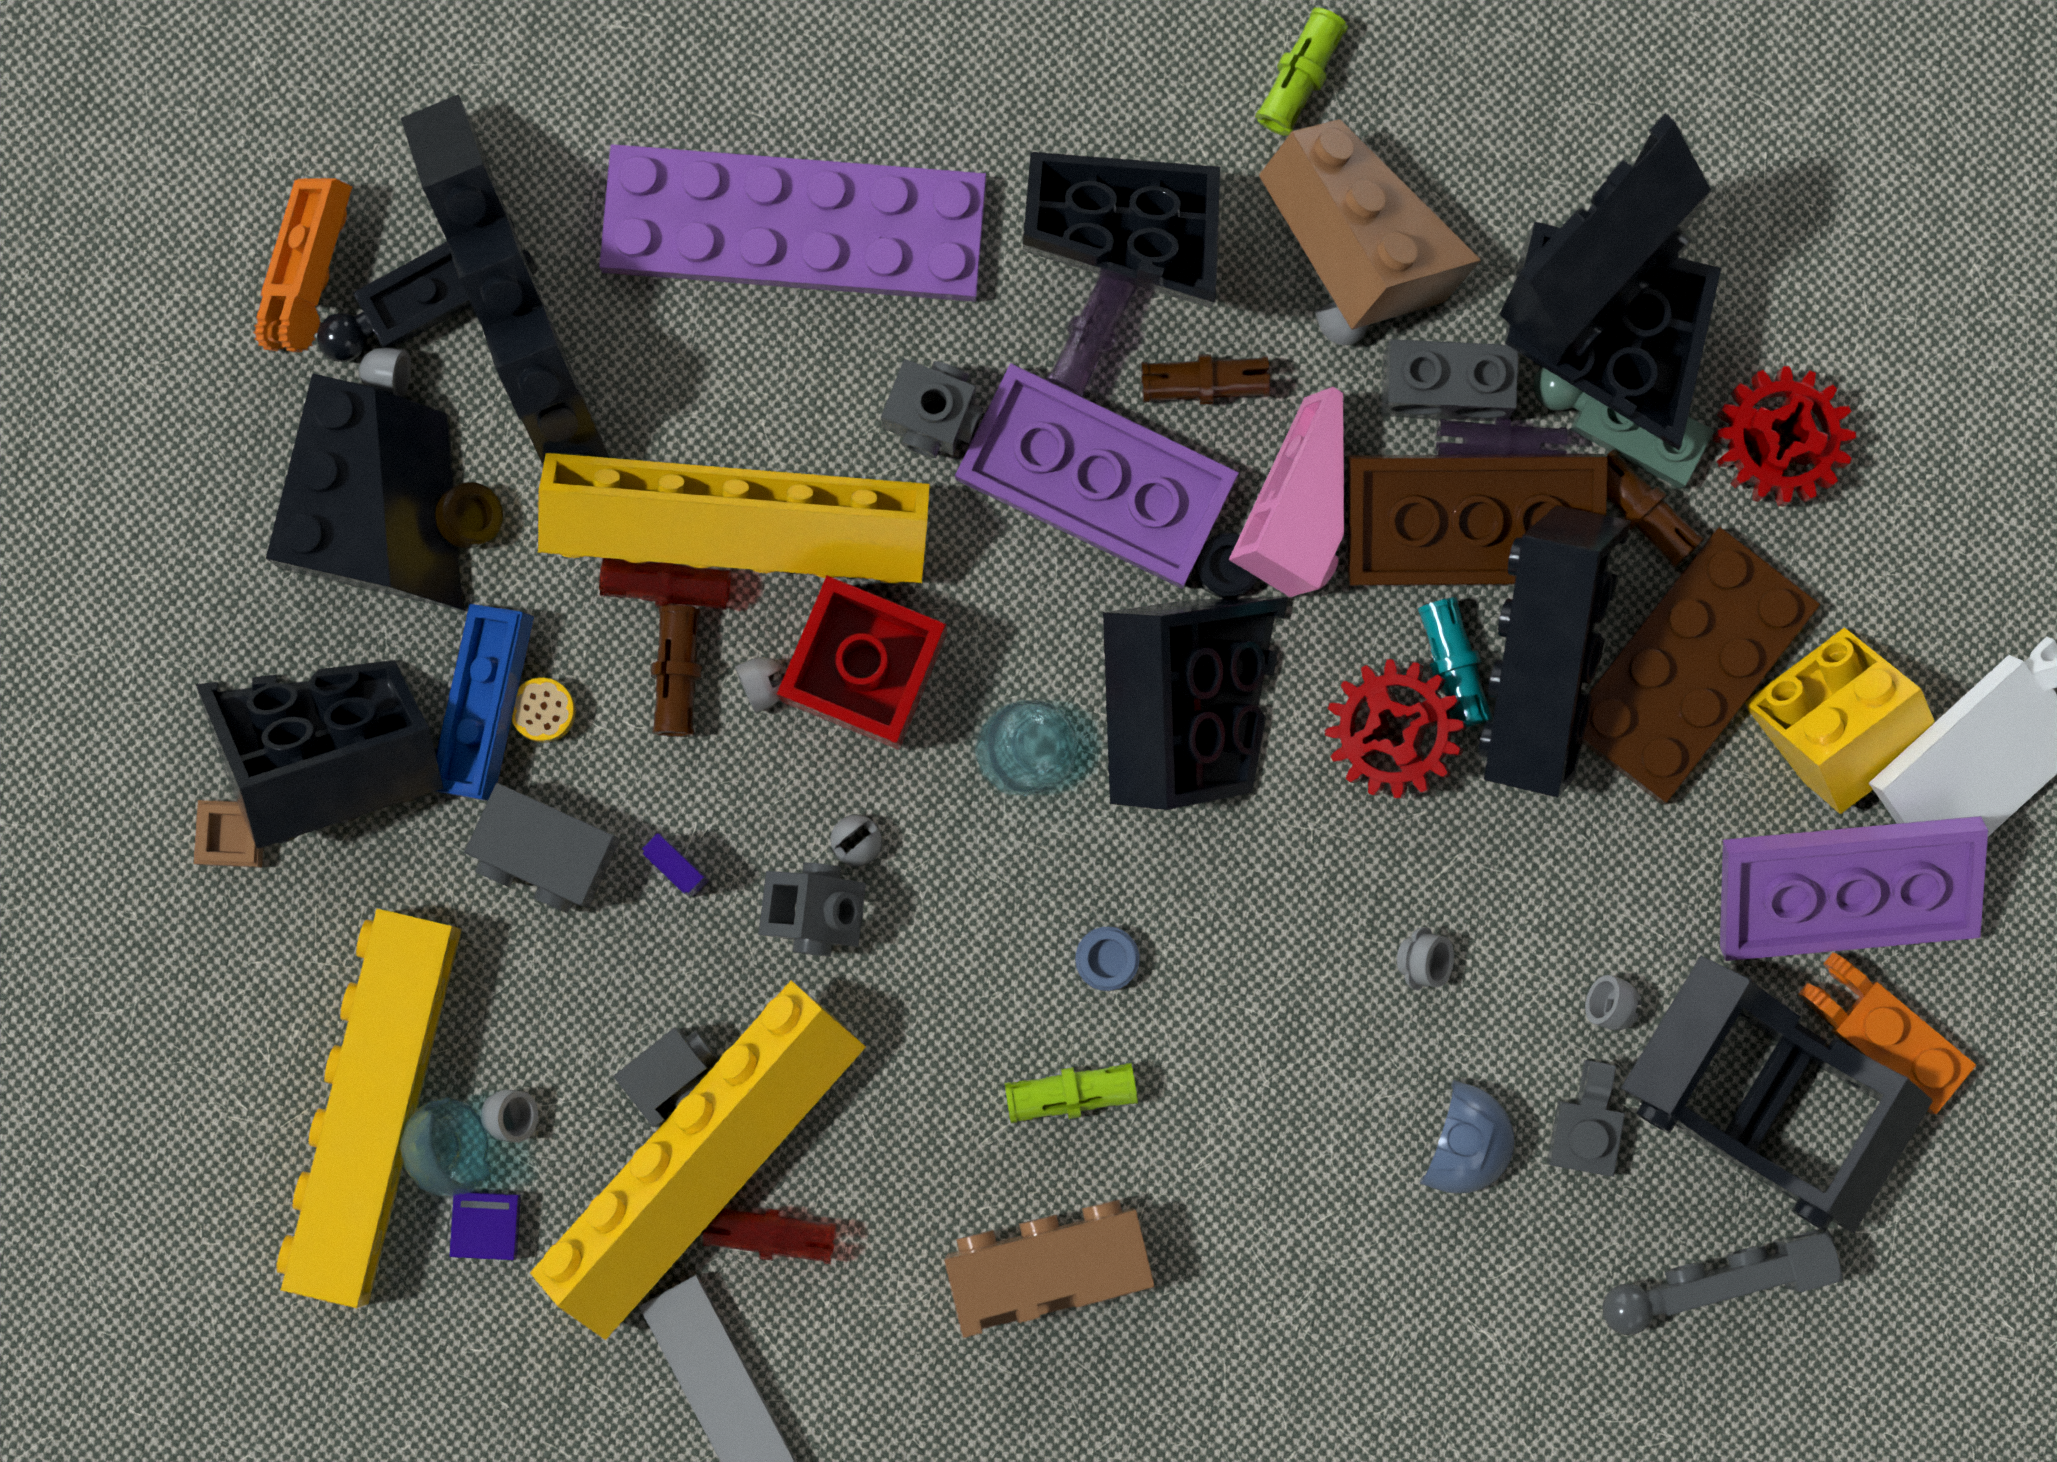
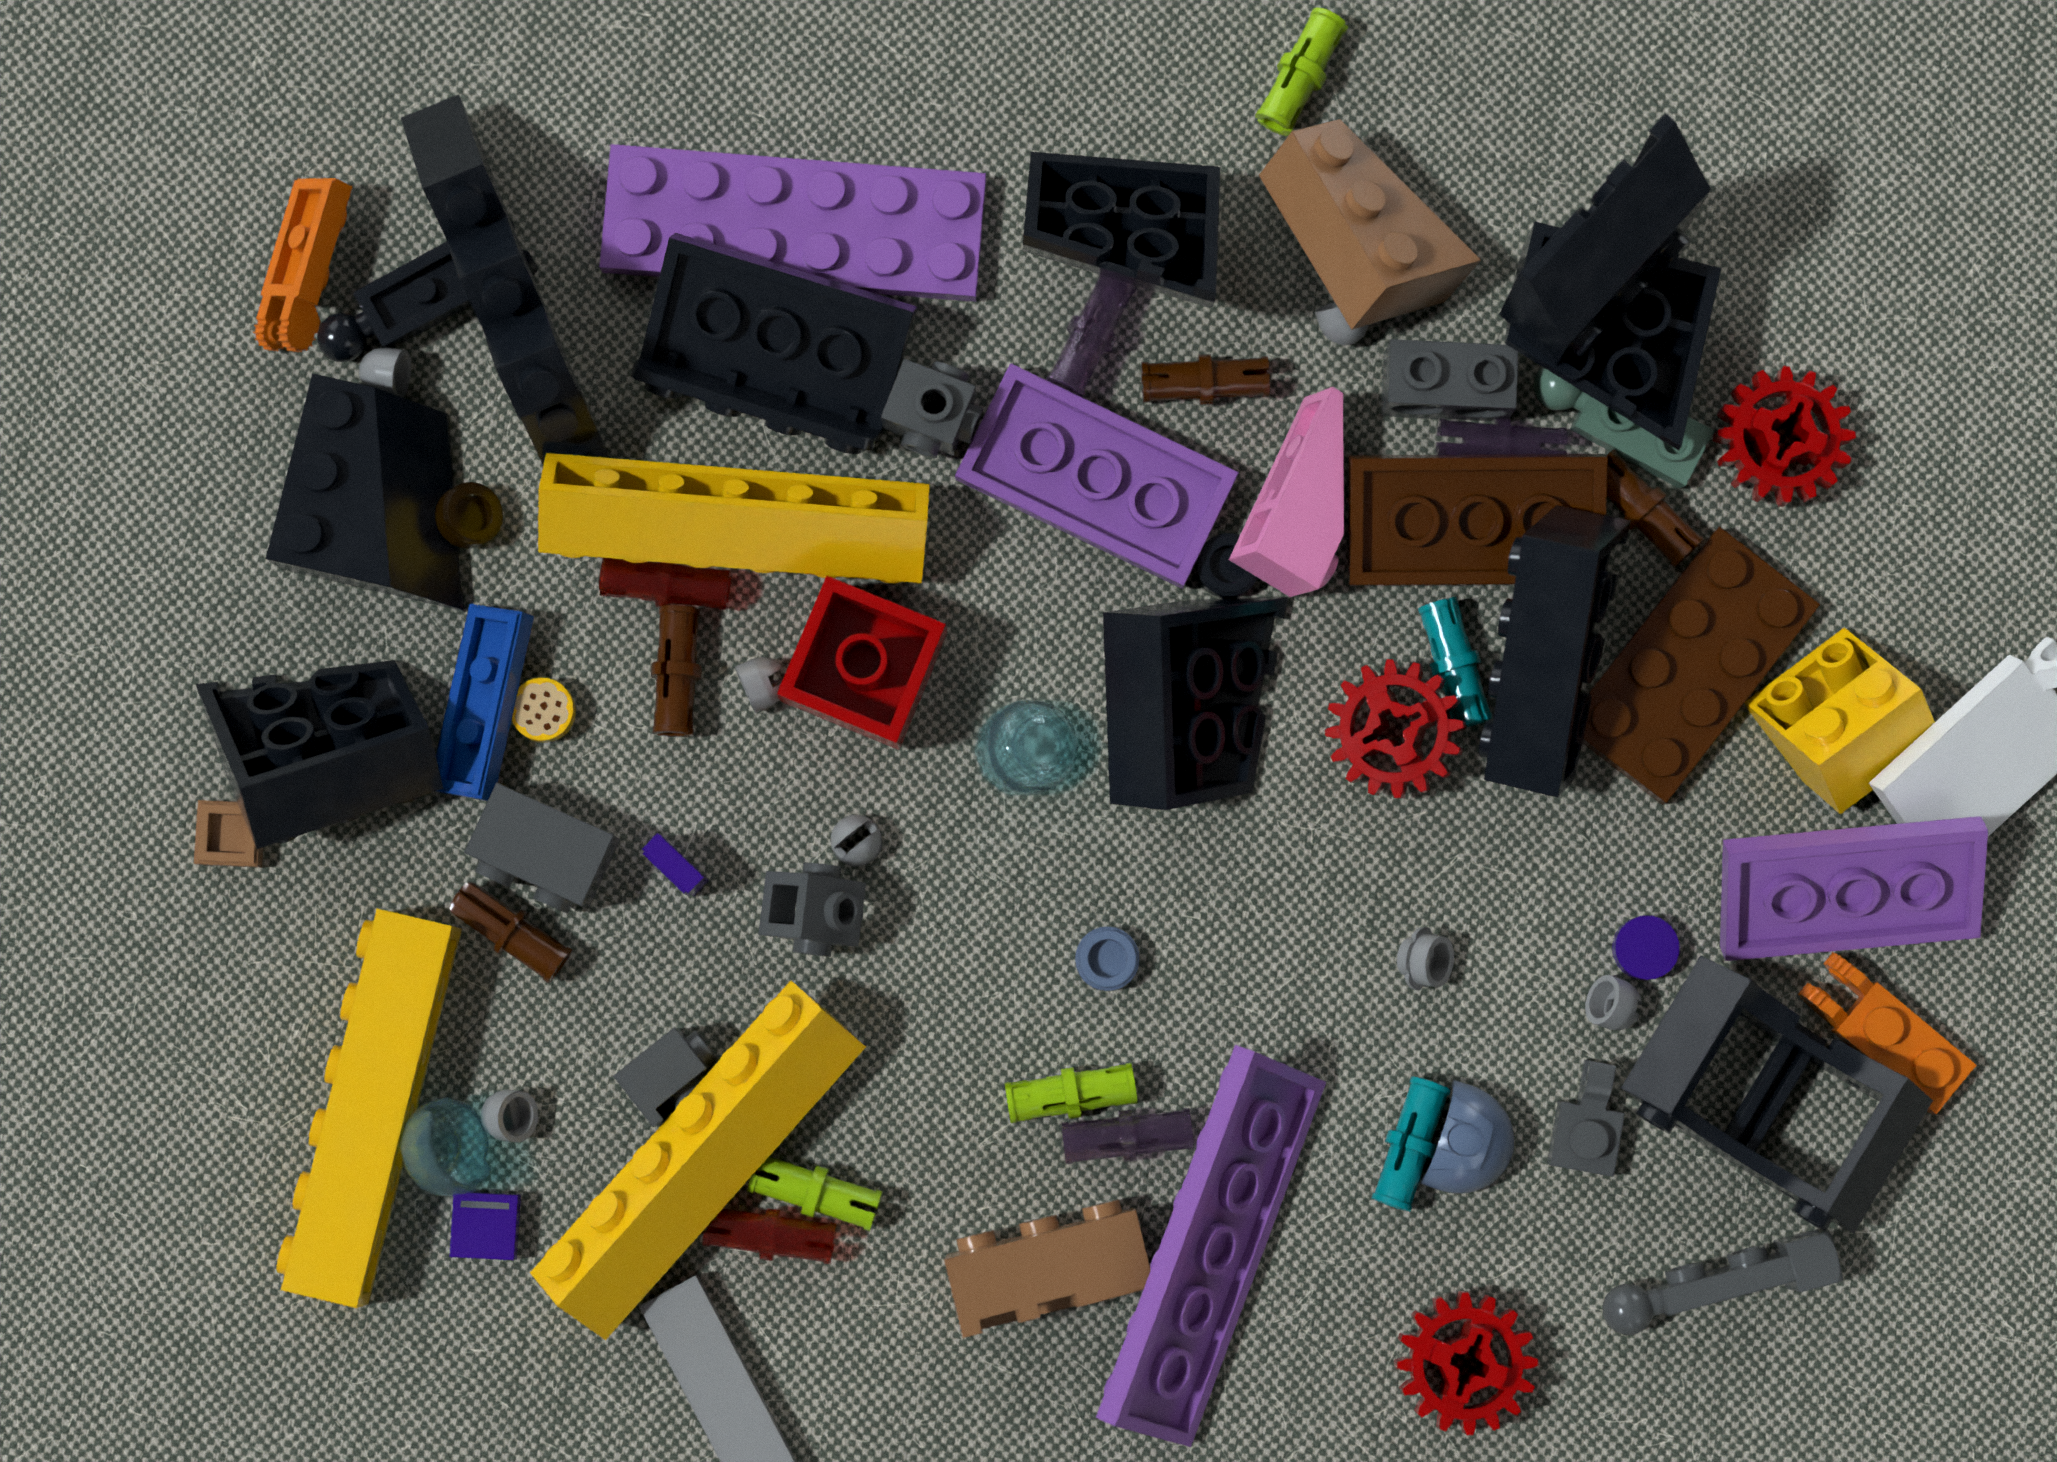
none -> reddish brown axle [449,881,573,984]
none -> black bracket [631,233,917,454]
none -> lime pin [747,1156,883,1231]
none -> clear purple pin [1062,1108,1195,1164]
none -> medium lavender plate [1096,1045,1326,1447]
none -> teal pin [1371,1076,1451,1212]
none -> red gear [1394,1291,1538,1435]
none -> dark purple tile [1612,915,1680,980]

